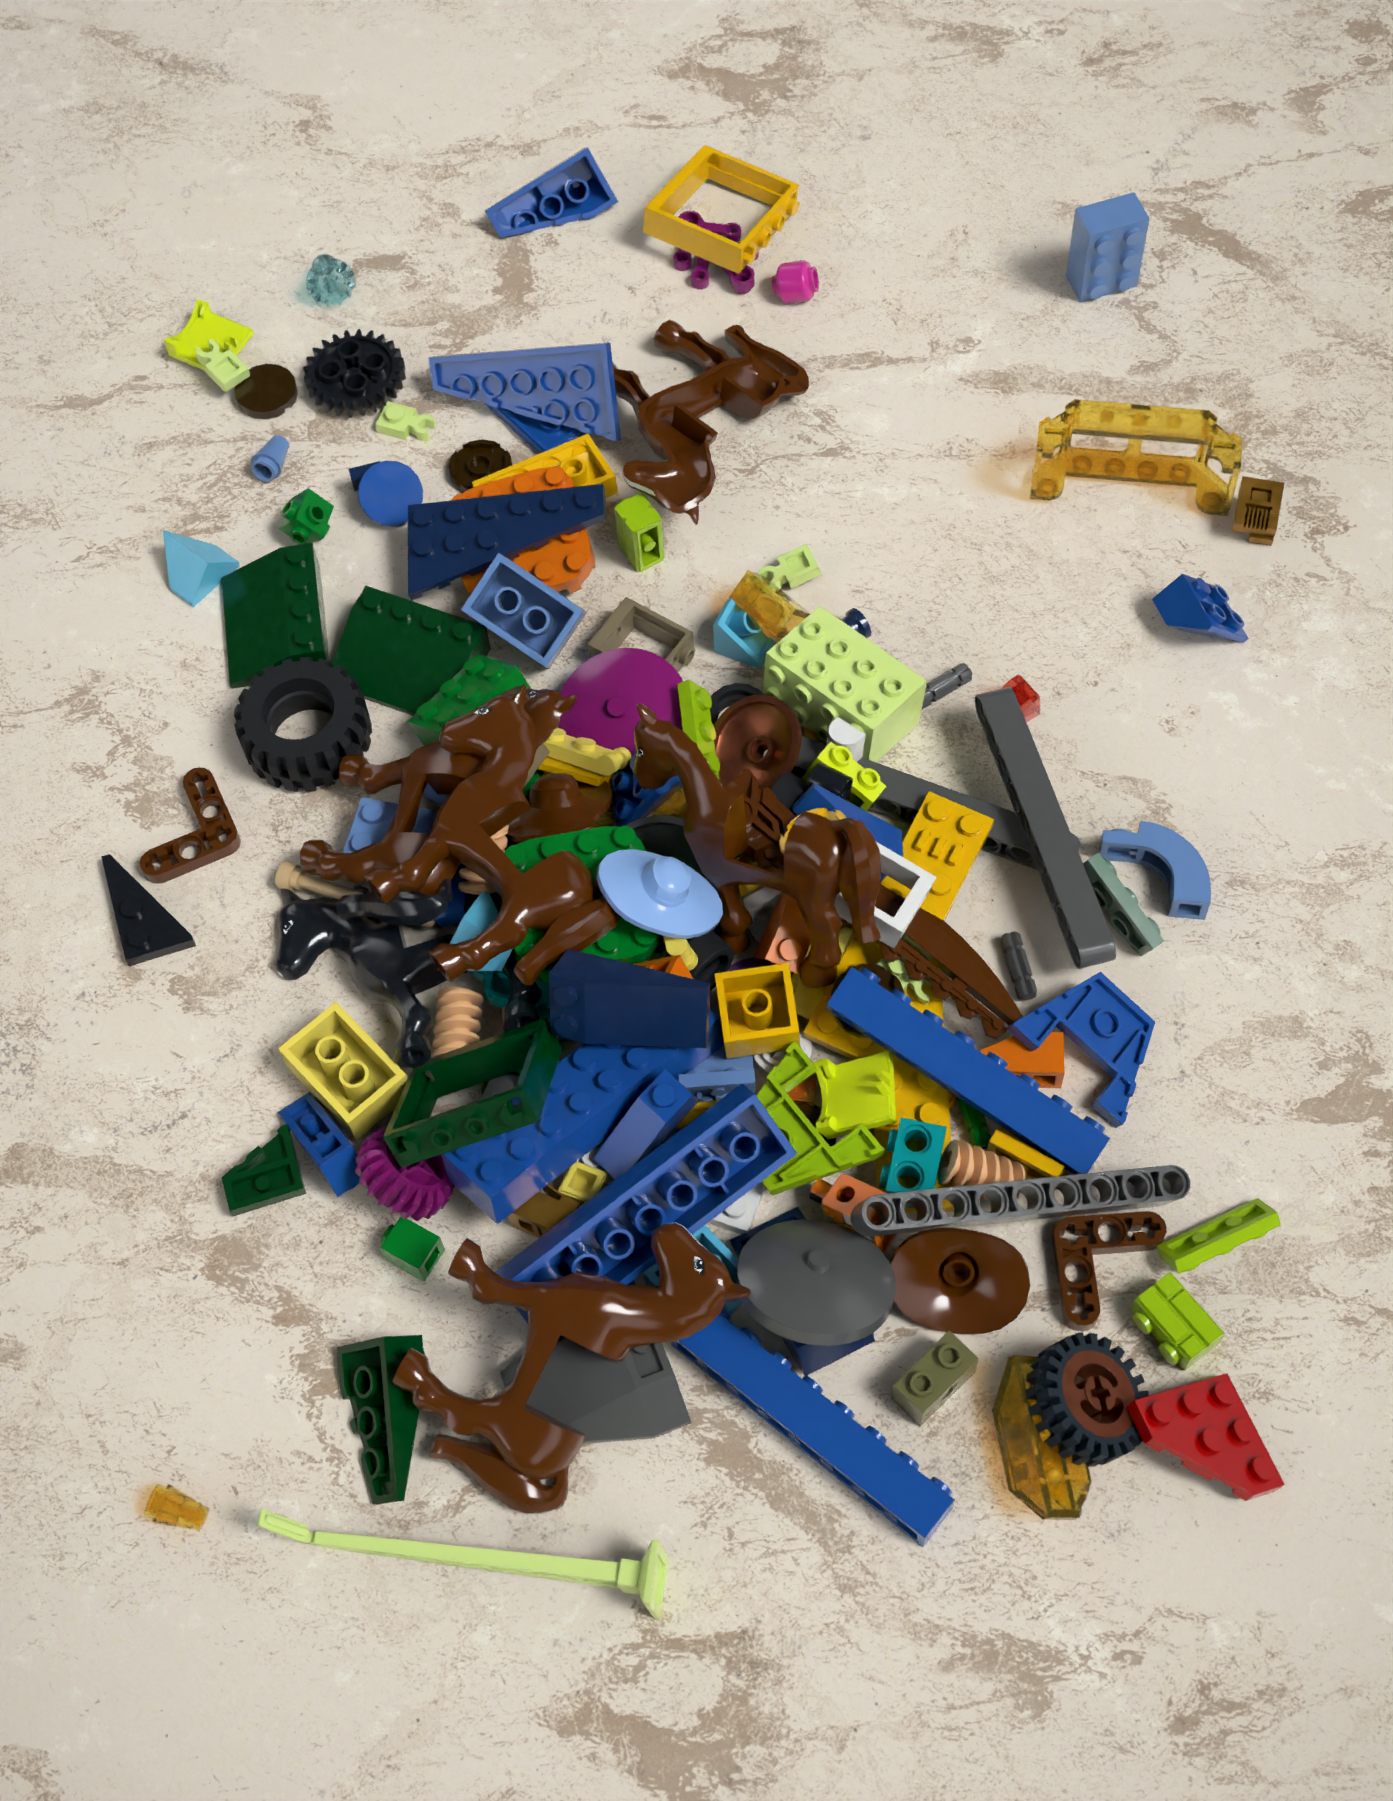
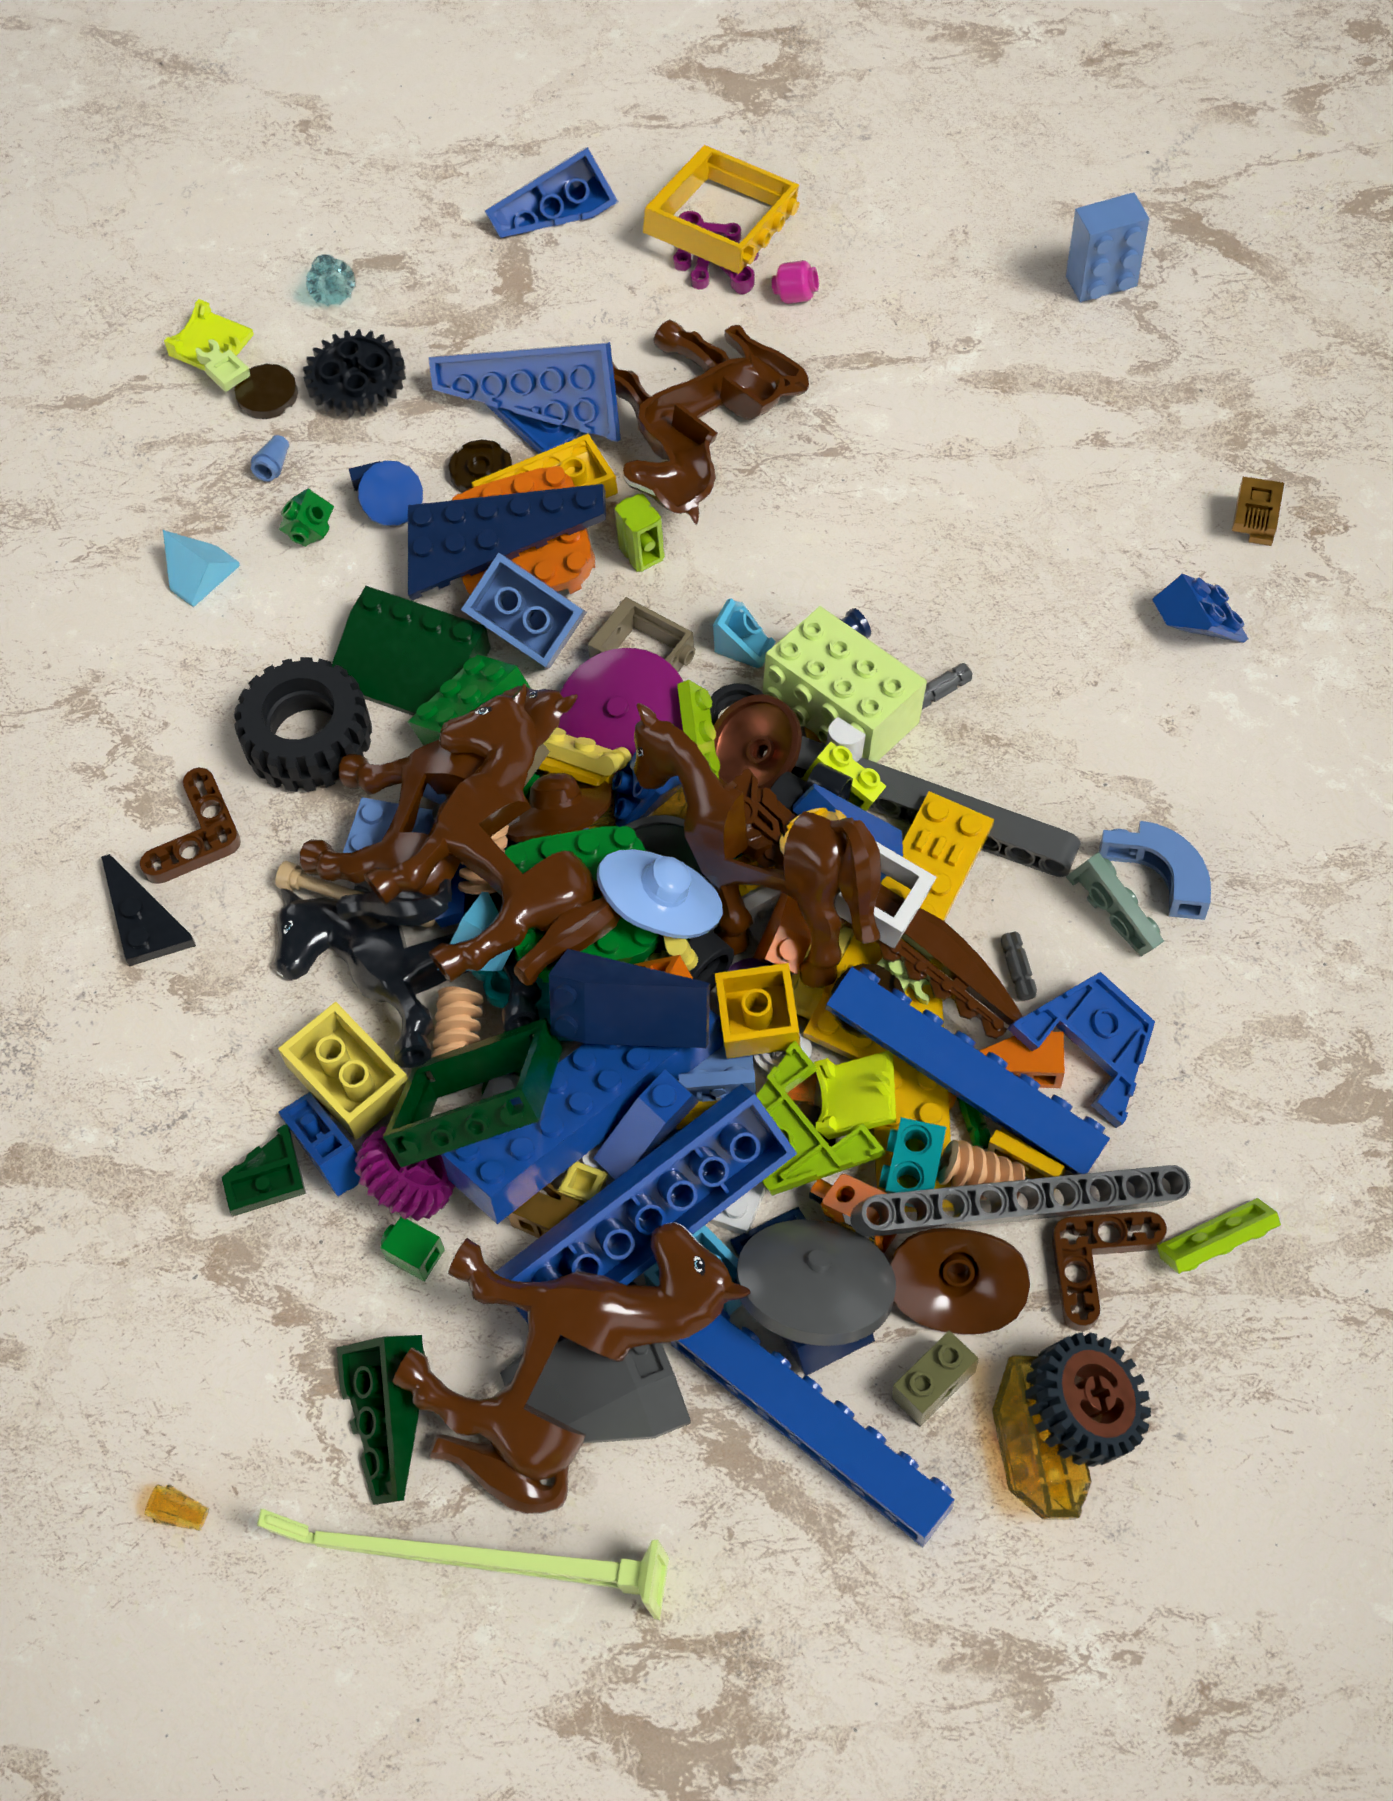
dark green slope [221,543,330,689] -> none
yellowish green plate [375,401,436,442] -> none
clear yellow brick [729,570,810,639] -> none
yellowish green plate [758,544,821,594] -> none
dark grey beam [975,687,1116,969] -> none
clear red brick [1002,675,1040,723] -> none
clear yellow windscreen [1030,399,1242,516] -> none
red plate [1127,1373,1285,1501] -> none
lime brick [1131,1272,1225,1371] -> none

